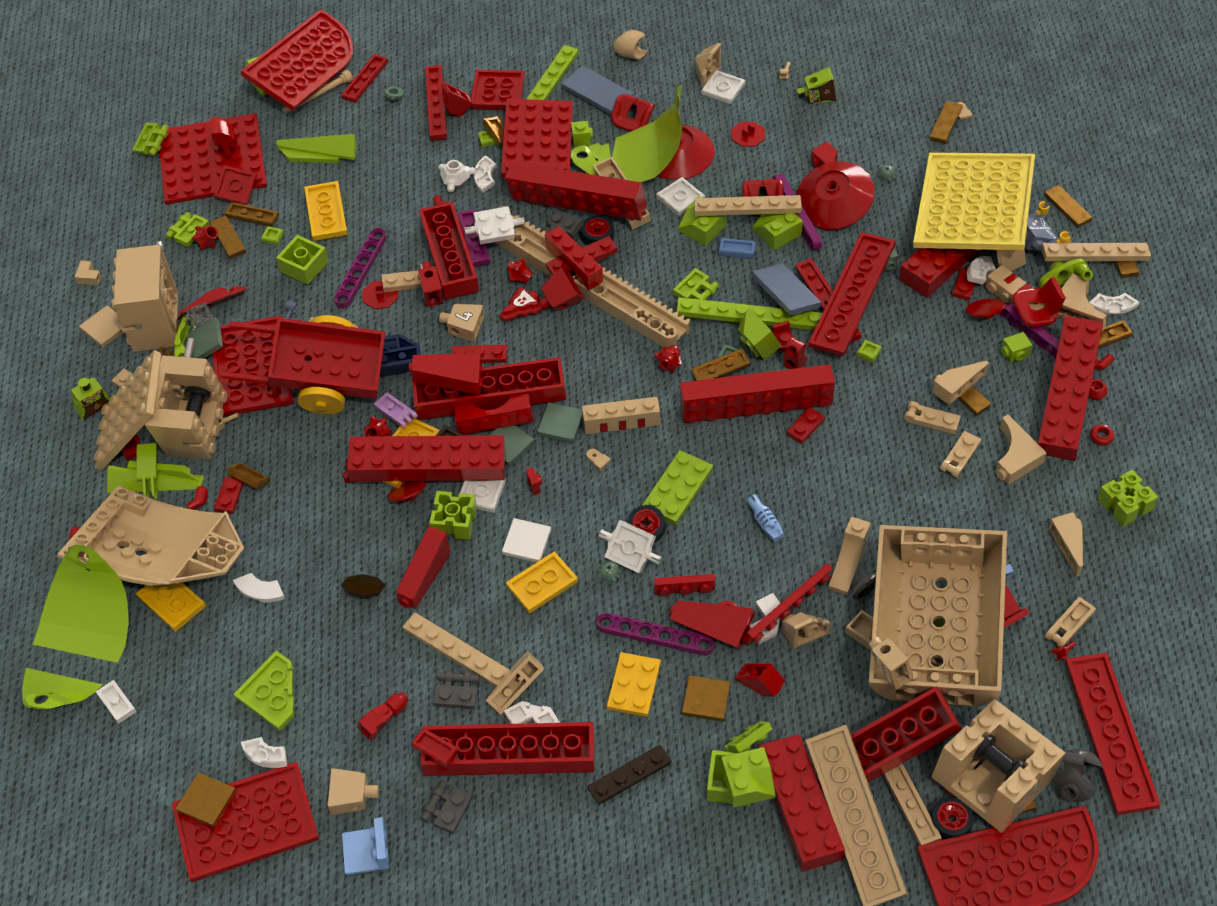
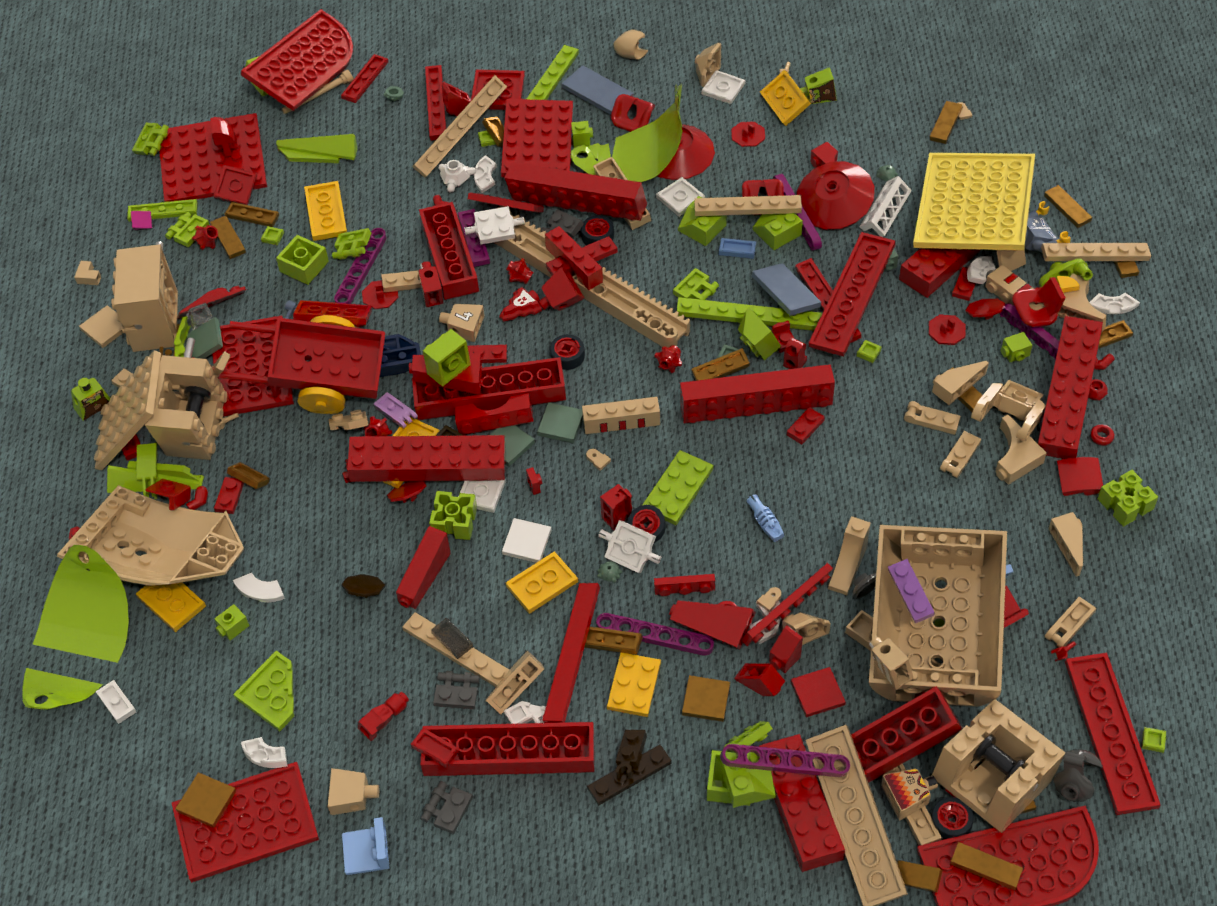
none -> lime tile [127,199,198,222]
none -> dark pink slope [131,211,152,230]
none -> red piece [145,479,191,510]
none -> tan tile [212,351,230,377]
none -> lime brick [214,604,249,640]
none -> red plate [293,300,372,327]
none -> tan plate [328,410,368,430]
none -> lime plate [332,228,372,260]
none -> tan plate [412,75,507,178]
none -> lime slope [422,329,471,387]
none -> clear smoke tile [431,617,473,659]
none -> red tile [468,192,544,213]
none -> red tile [542,583,600,723]
none -> wheel [550,334,585,370]
none -> pearl gold tile [585,627,643,655]
none -> red hinge [600,484,632,530]
none -> dark brown plate [615,730,647,779]
none -> magenta beam [720,744,850,777]
none -> tan piece [757,587,782,612]
none -> yellow plate [760,69,811,126]
none -> red slope [769,625,803,673]
none -> red tile [791,667,846,717]
none -> white fence [859,176,912,237]
none -> torso [881,769,938,820]
none -> medium lavender plate [888,559,935,624]
none -> pearl gold tile [897,860,942,893]
none -> red piece [928,314,966,345]
none -> pearl gold tile [950,842,1023,890]
none -> tan plate [971,380,1046,441]
none -> yellow tile [1056,276,1080,293]
none -> red slope [1057,457,1103,496]
none -> lime tile [1142,727,1166,753]

